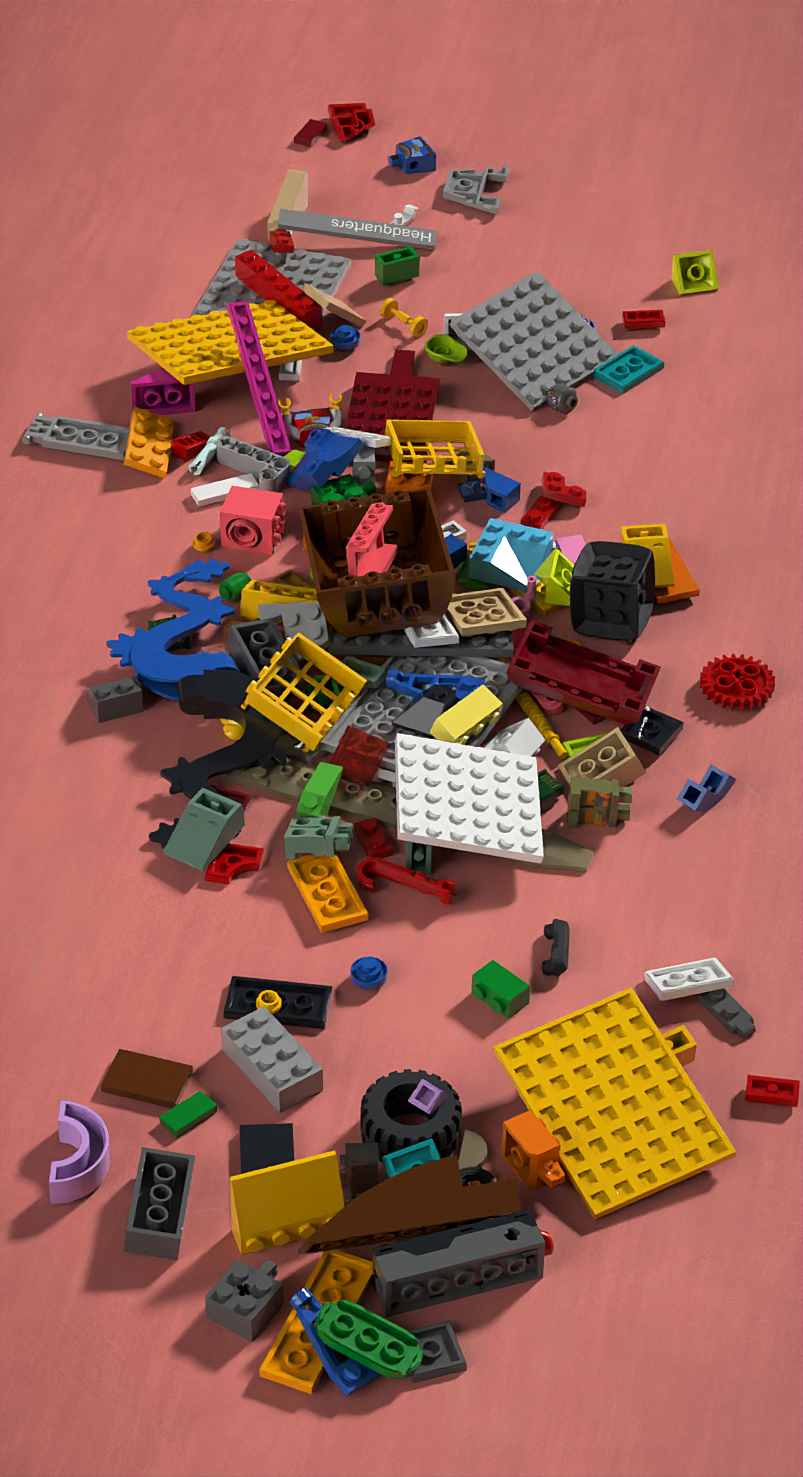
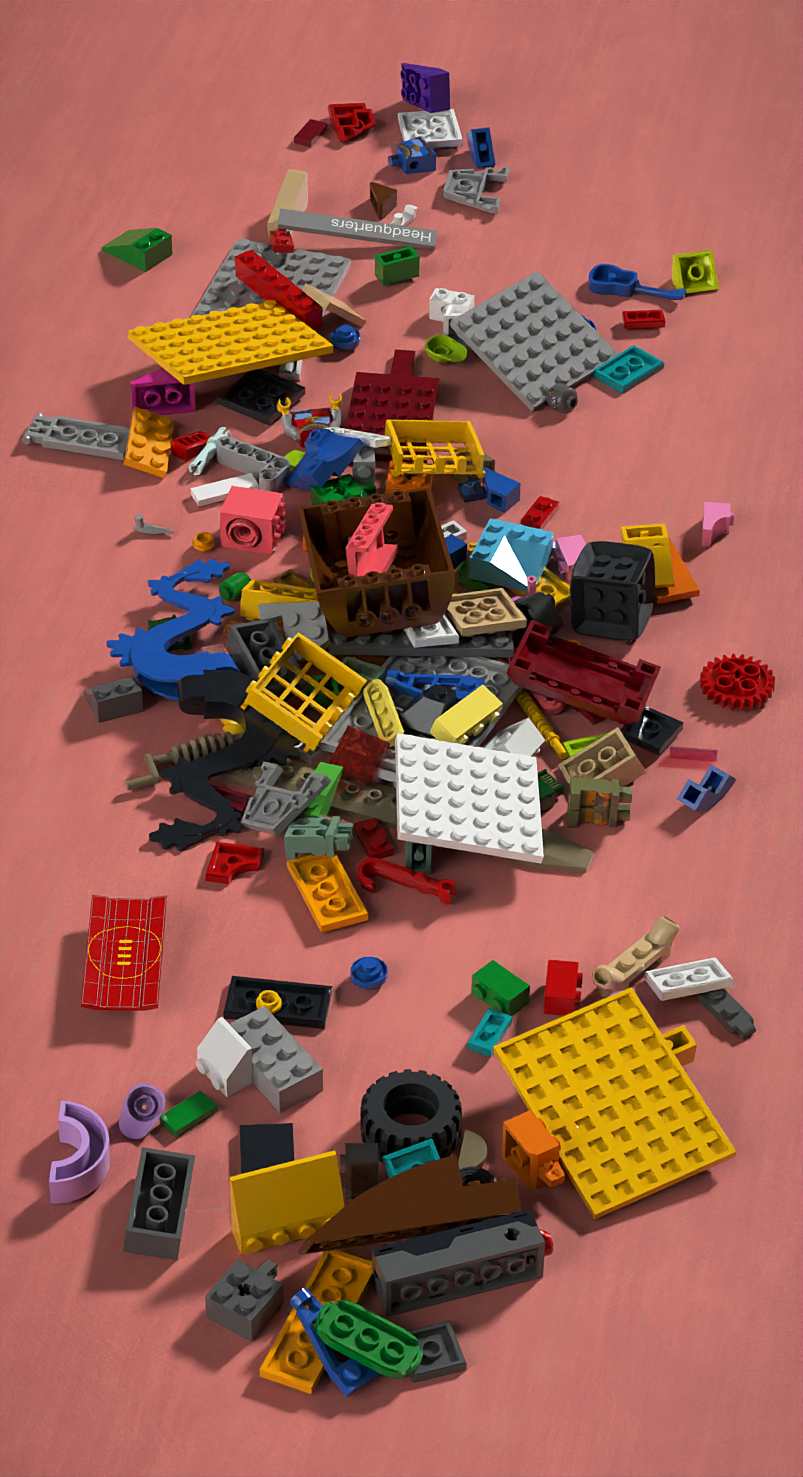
reddish brown tile [101,1049,193,1108] -> none
sand green slope [163,788,245,871] -> none
dark pink tile [227,301,292,457] -> none
yellow wheel [380,298,428,337] -> none
lavender slope [408,1078,448,1114] -> none
neon yellow slope [534,548,574,606] -> none
red plate [542,472,587,507] -> none
black piece [542,919,570,977] -> none
red plate [745,1075,800,1107] -> none
none -> red hinge [81,895,167,1011]
none -> green slope [102,228,172,272]
none -> lavender cap [119,1083,166,1140]
none -> dark tan piece [125,732,244,790]
none -> light grey bar [133,514,175,534]
none -> white slope [196,1017,253,1097]
none -> black plate [218,369,306,425]
none -> light grey wing [241,762,331,836]
none -> light yellow plate [363,679,404,747]
none -> reddish brown slope [370,182,397,220]
none -> white plate [398,109,463,149]
none -> dark purple slope [400,63,450,113]
none -> white brick [429,288,475,322]
none -> blue slope [467,127,496,168]
none -> teal plate [467,1008,512,1057]
none -> pearl dark grey brick [515,592,564,635]
none -> red brick [544,960,583,1016]
none -> blue piece [589,264,686,300]
none -> tan plate [592,916,680,998]
none -> clear pink piece [669,746,718,762]
none -> bright pink arch [702,502,734,547]

